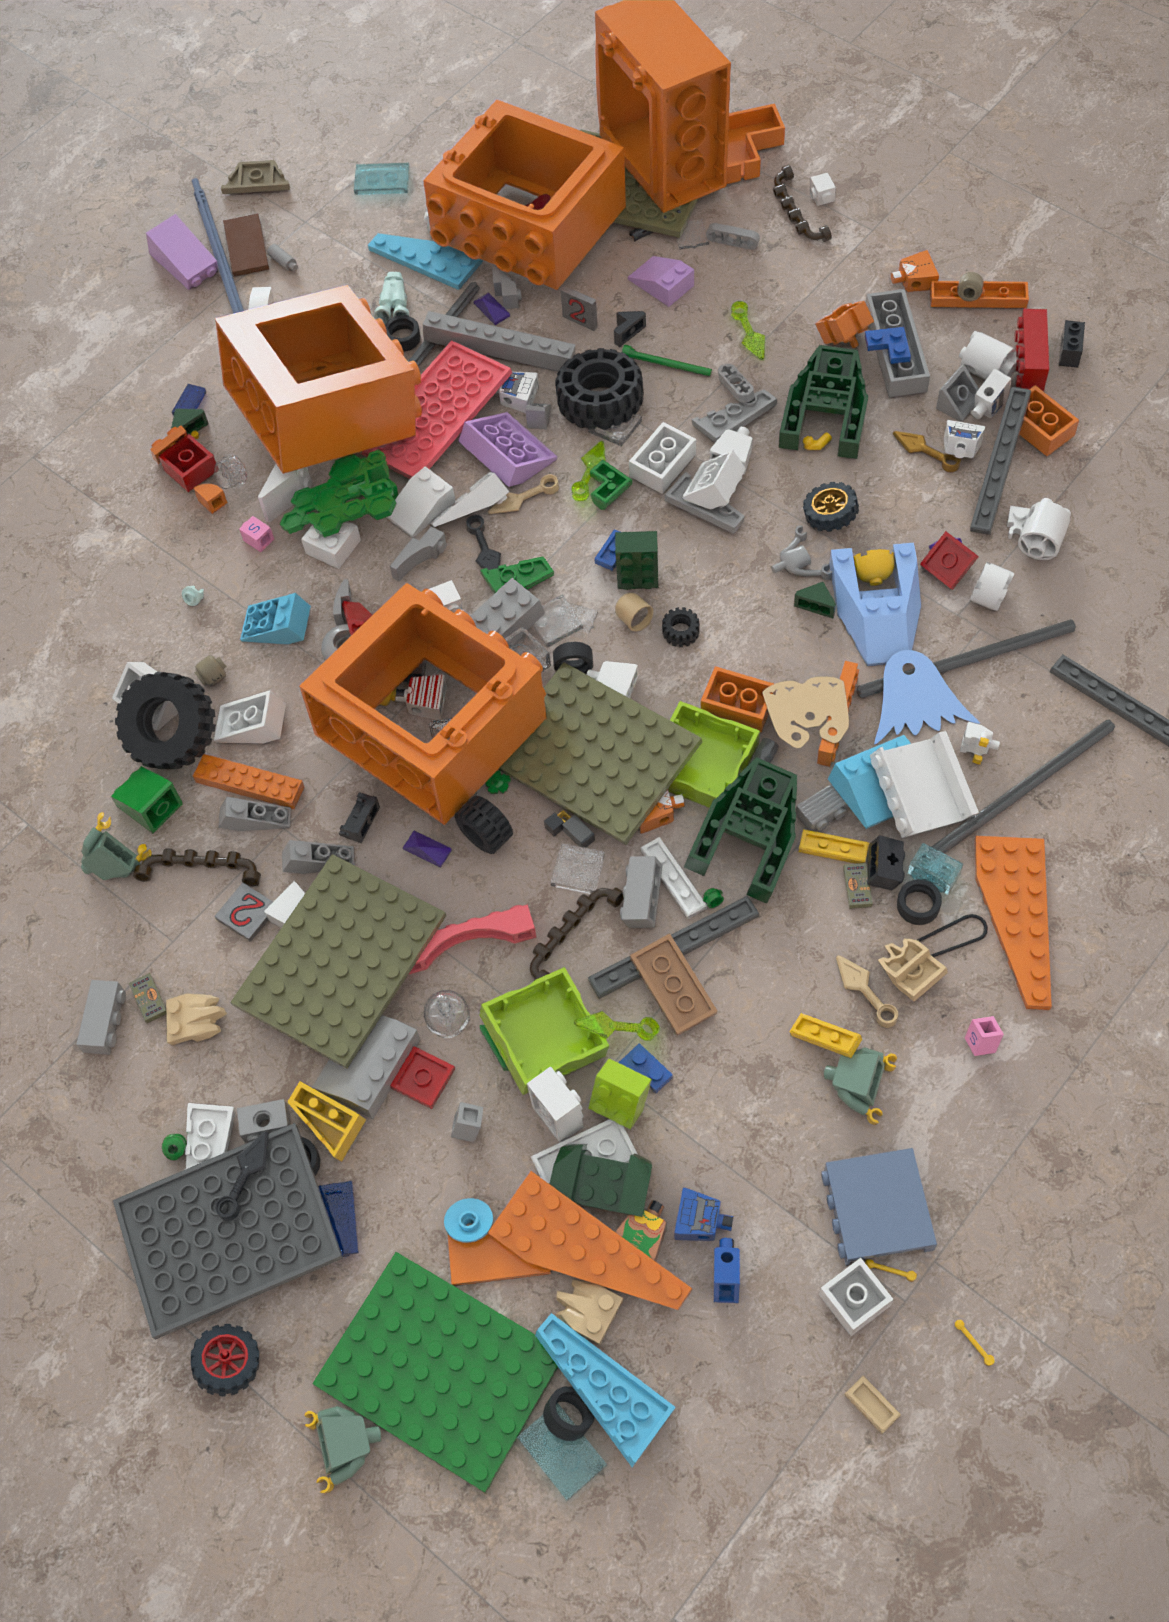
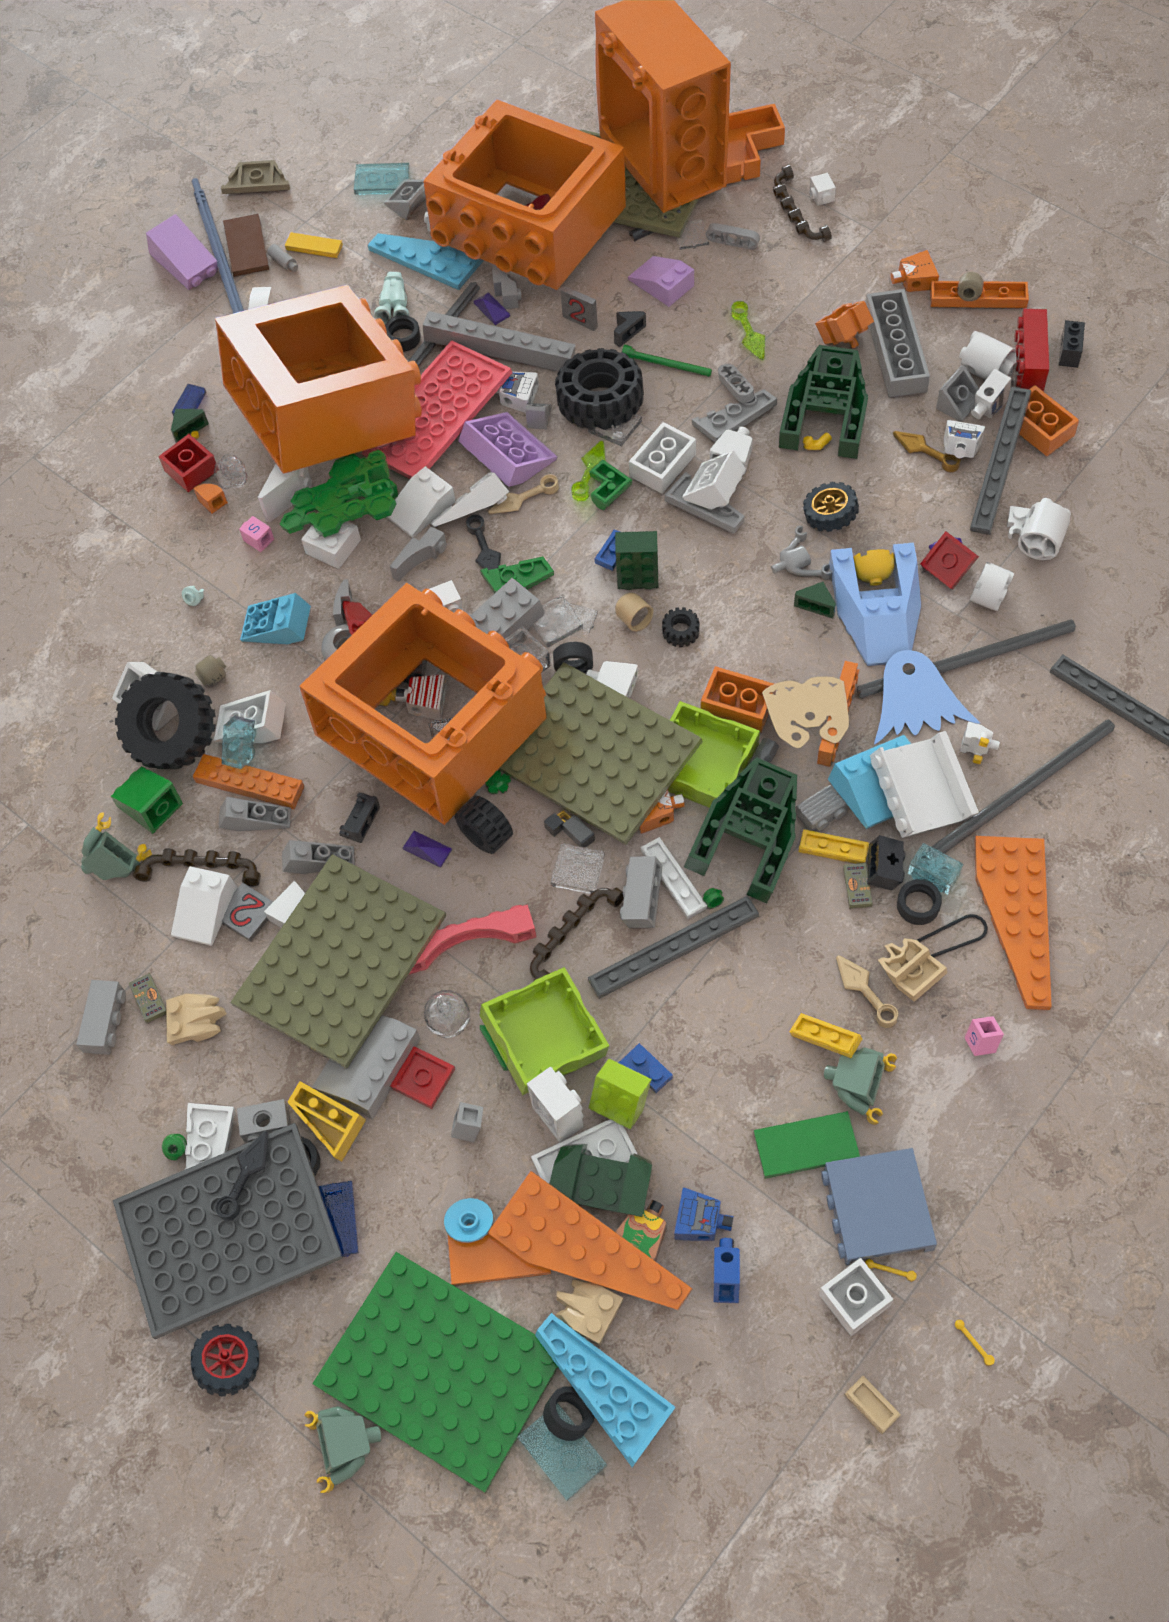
orange plate [150,425,187,465] -> none
clear neon green piece [574,1011,660,1041] -> none
medium nougat plate [630,933,718,1036] -> none
blue plate [864,327,911,364] -> none
none -> white slope [171,866,238,946]
none -> clear light blue brick [222,715,256,769]
none -> yellow tile [285,232,343,258]
none -> light grey slope [384,179,426,220]
none -> green tile [753,1111,860,1179]

